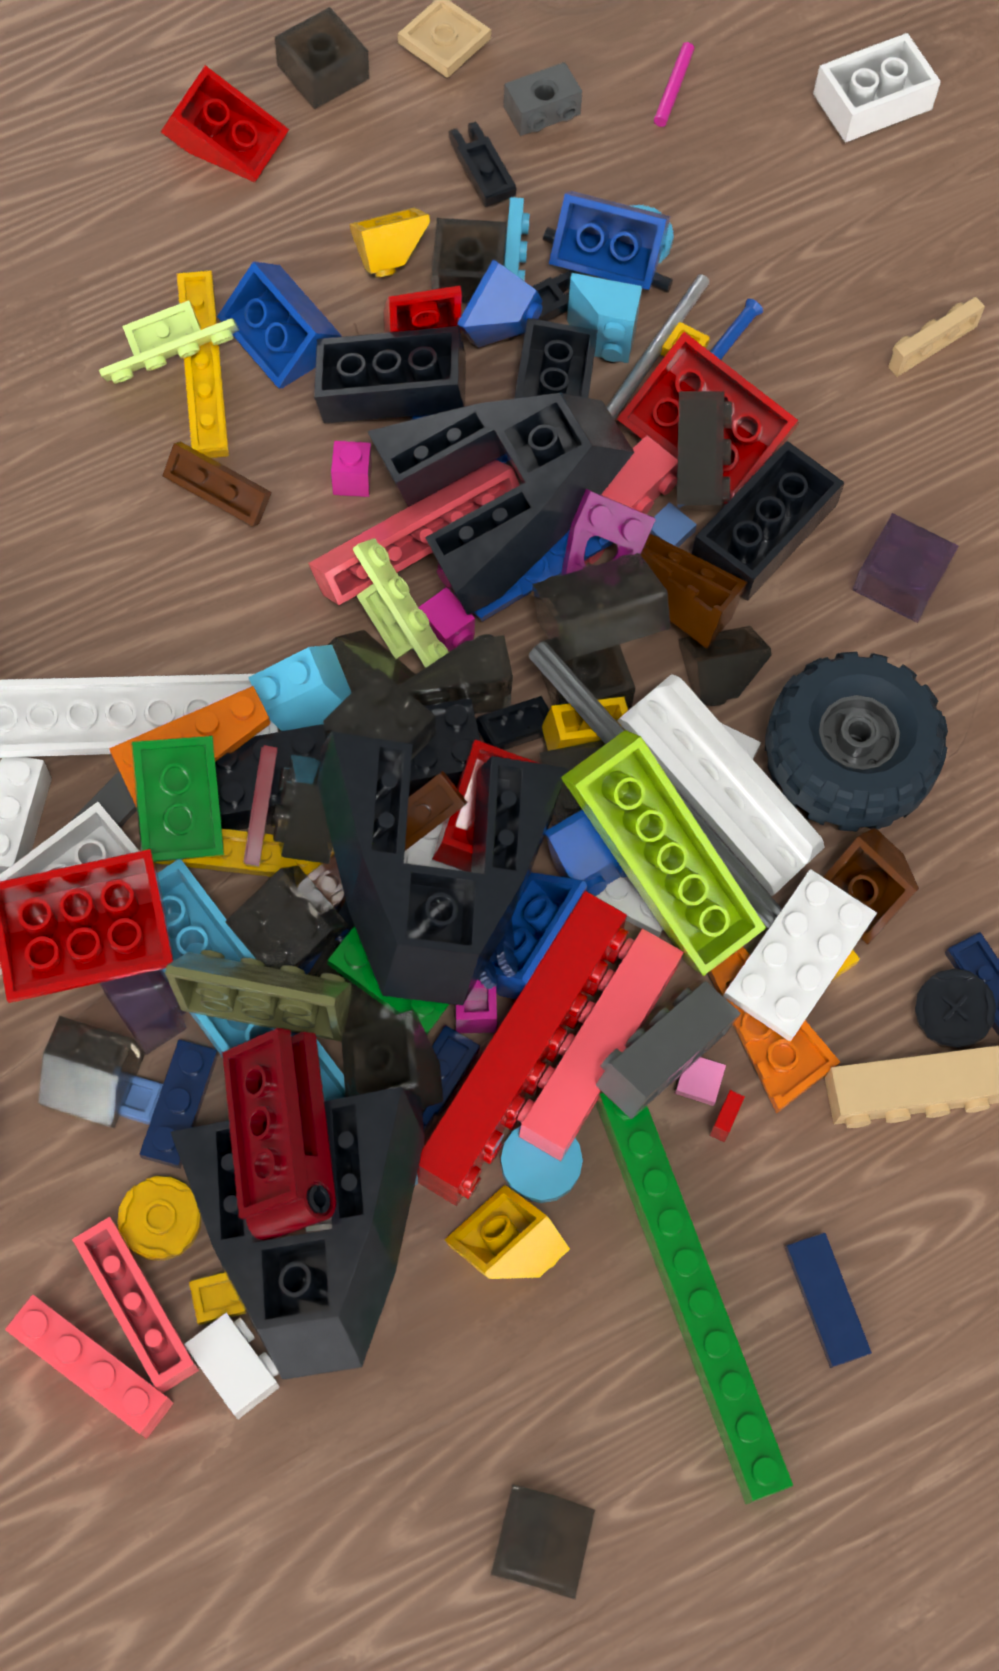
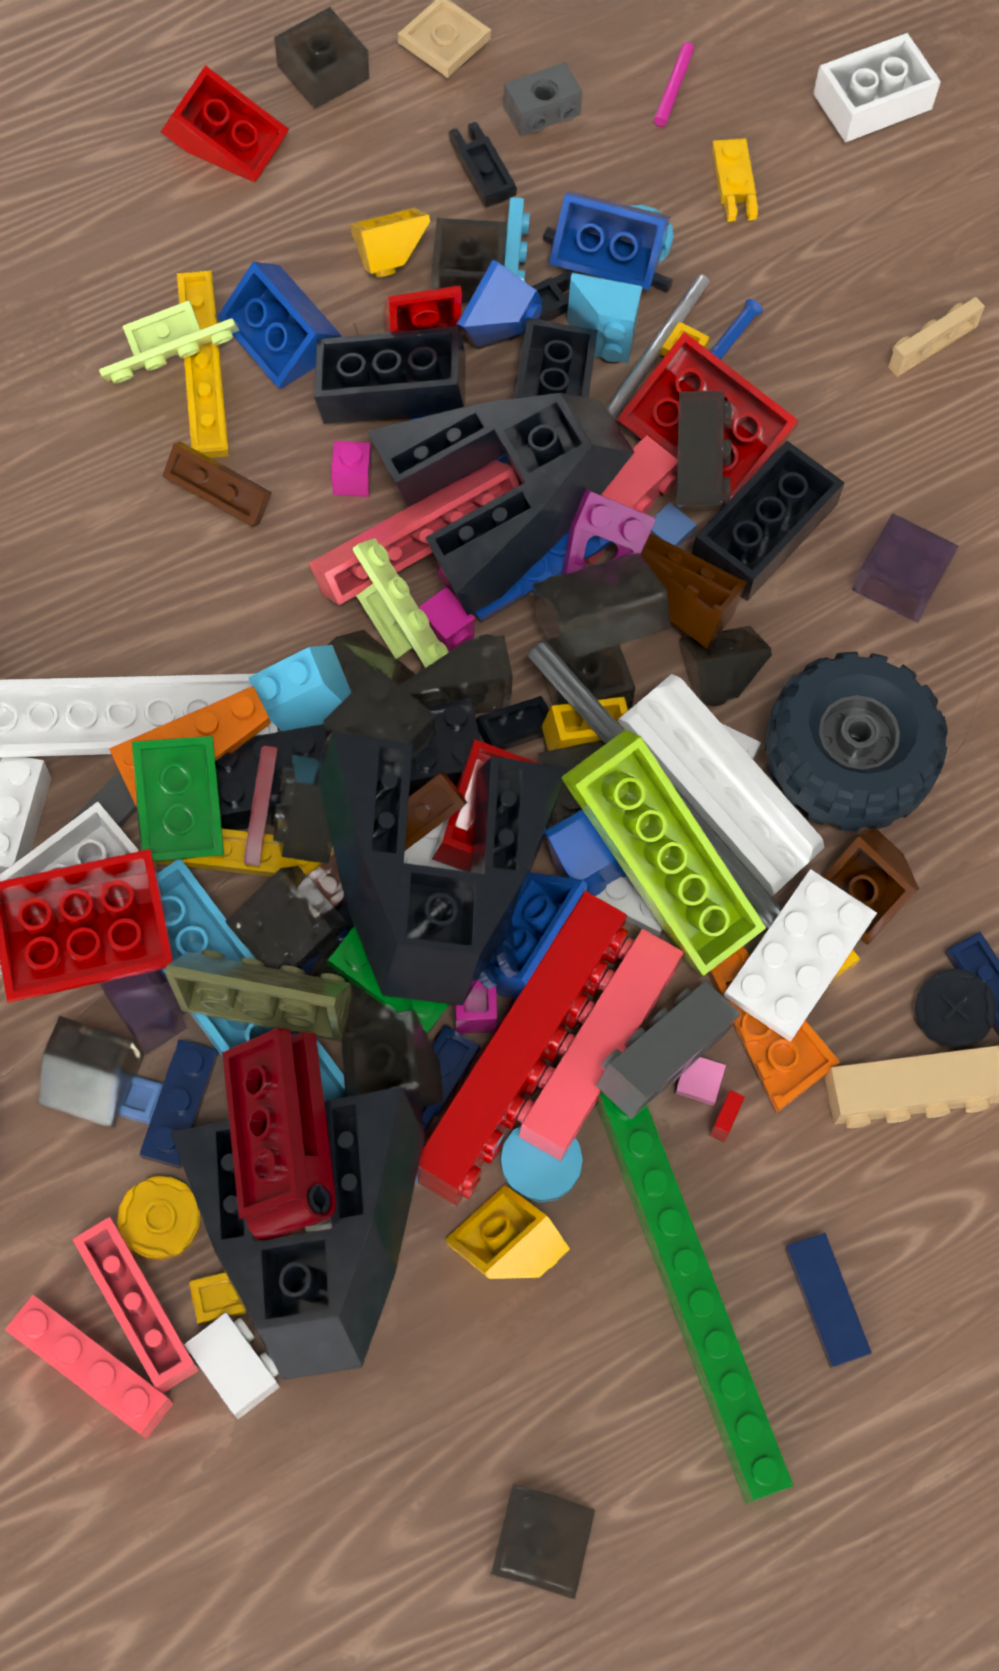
none -> yellow hinge [712,138,758,222]

